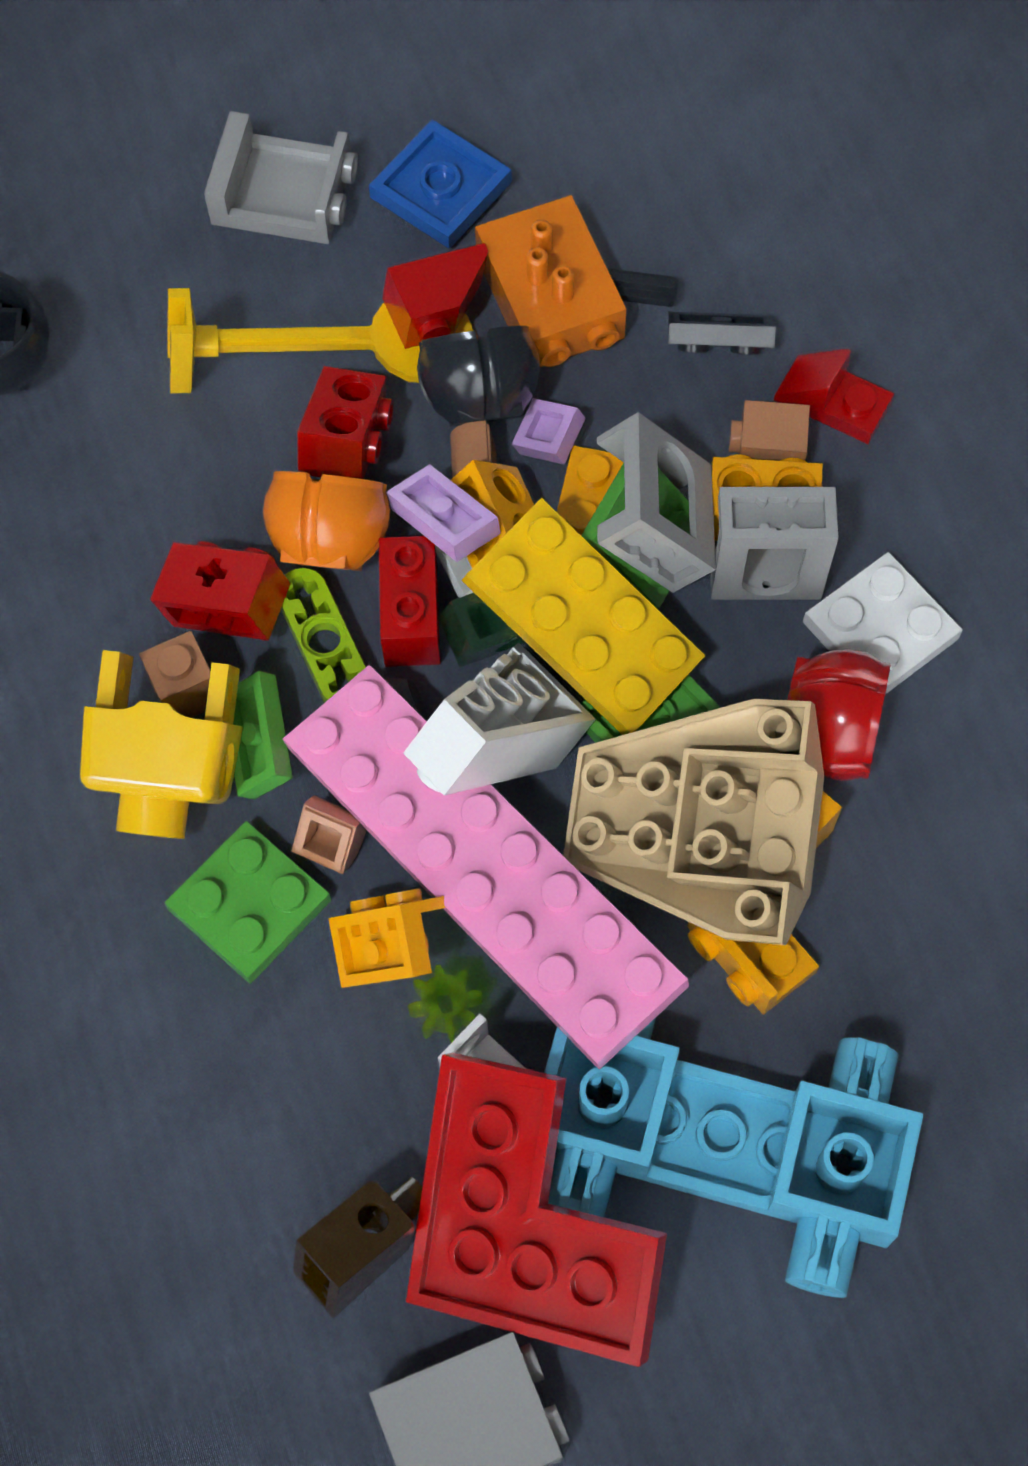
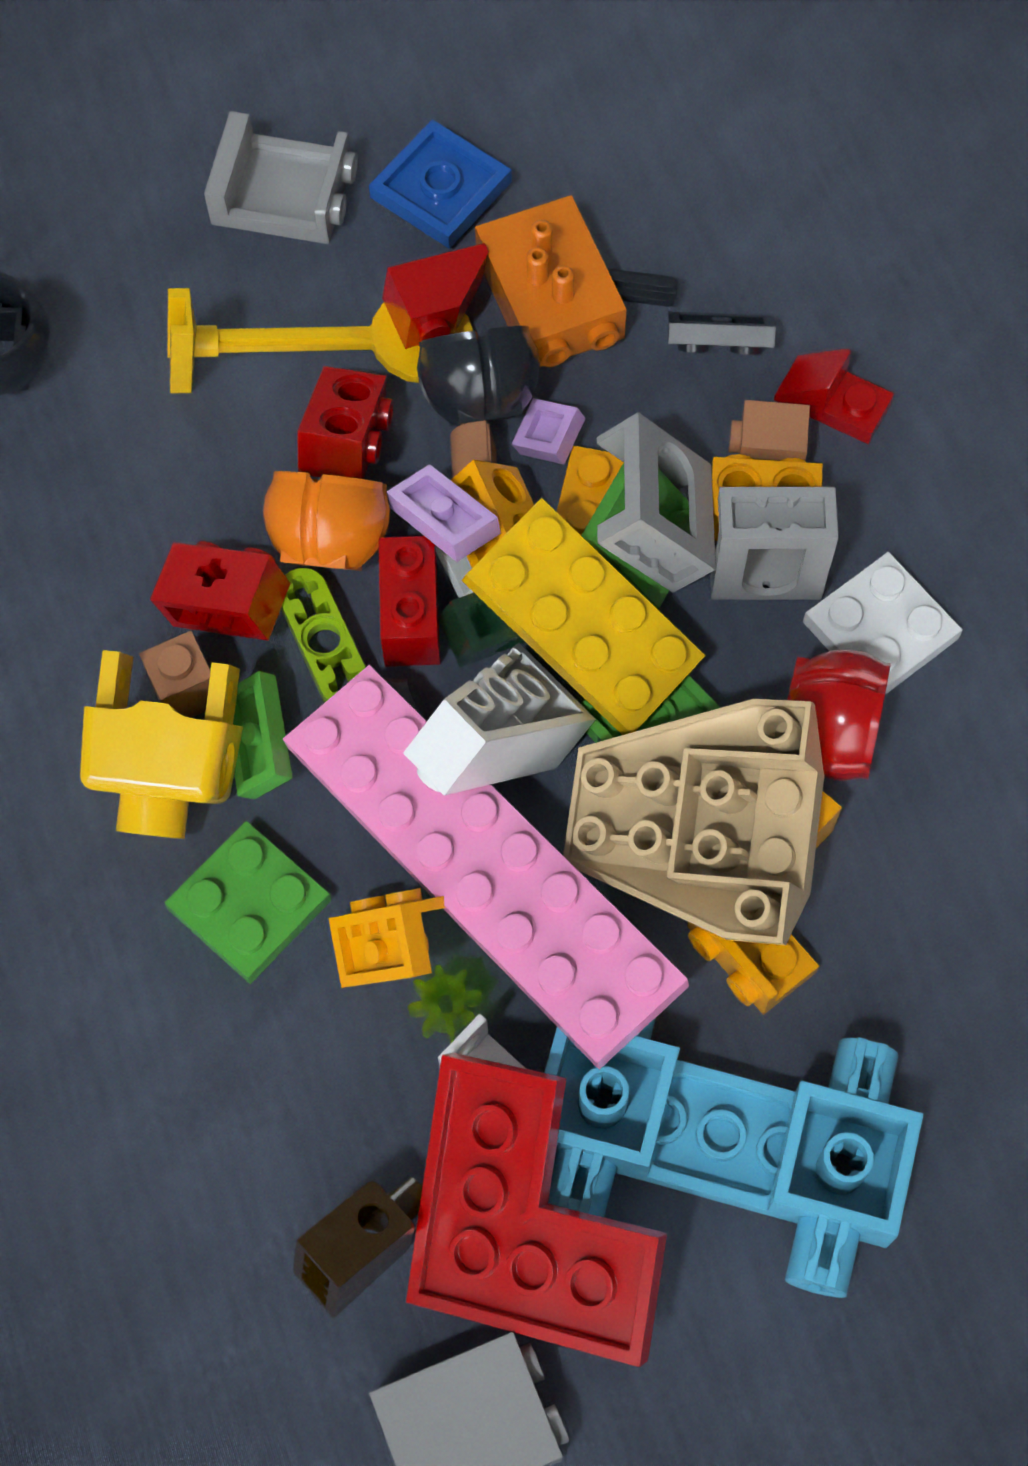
nougat brick [291,795,367,874] -> none

